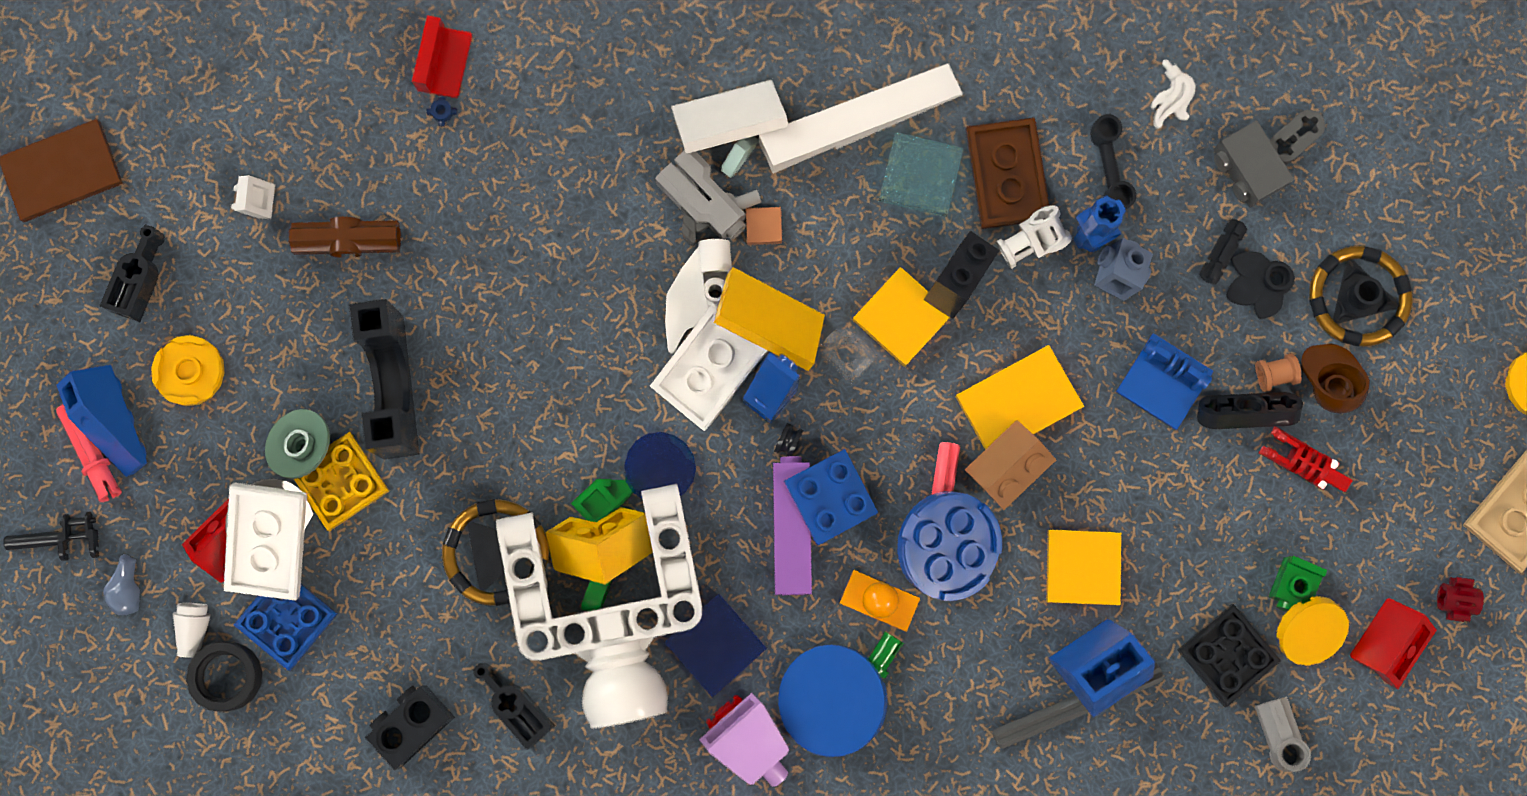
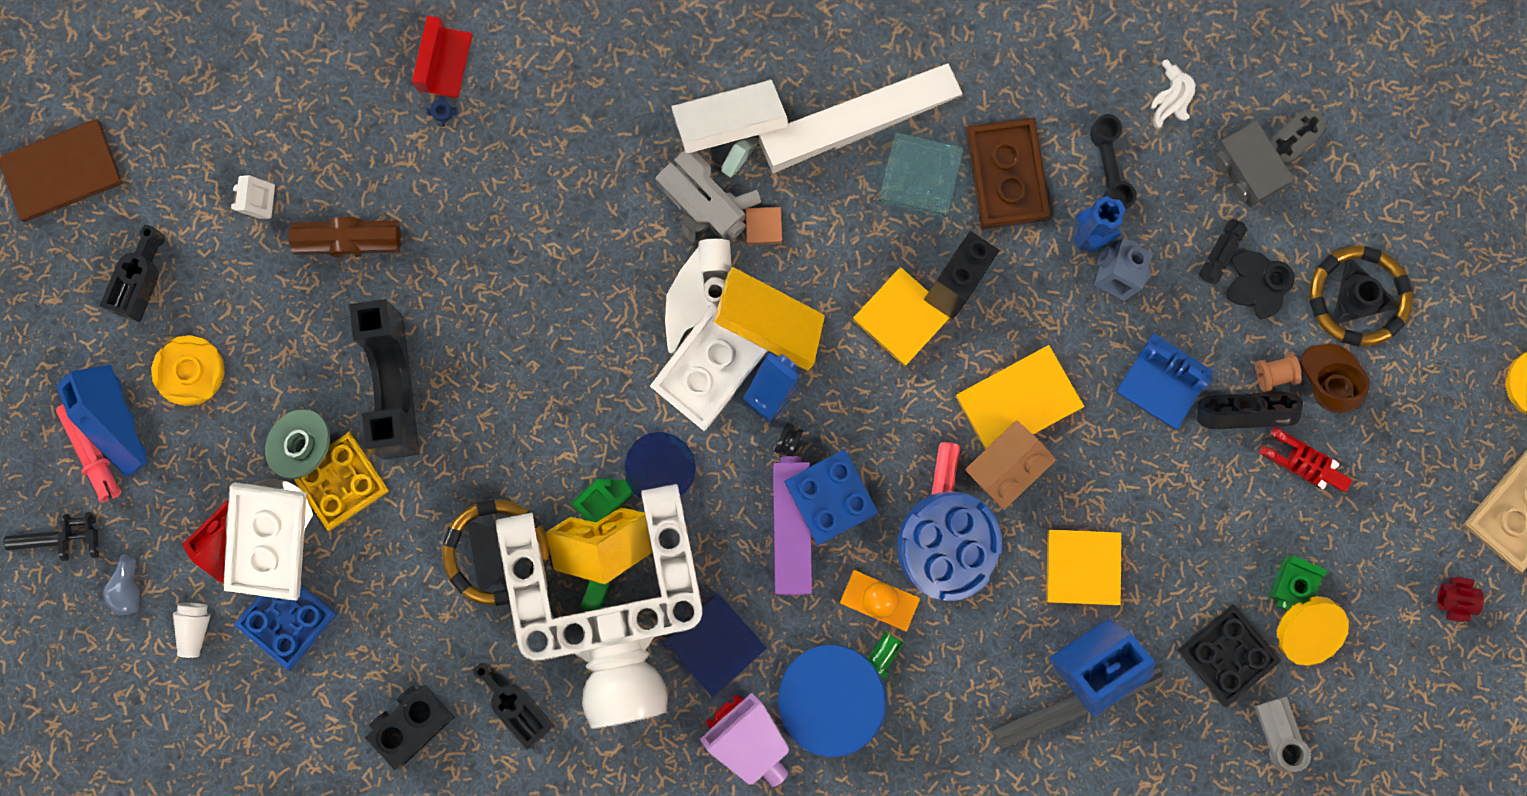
black tyre [186,642,263,712] -> none
clear brick [821,327,878,386] -> none
white connector [996,206,1072,269] -> none
red panel [1350,598,1437,689] -> none

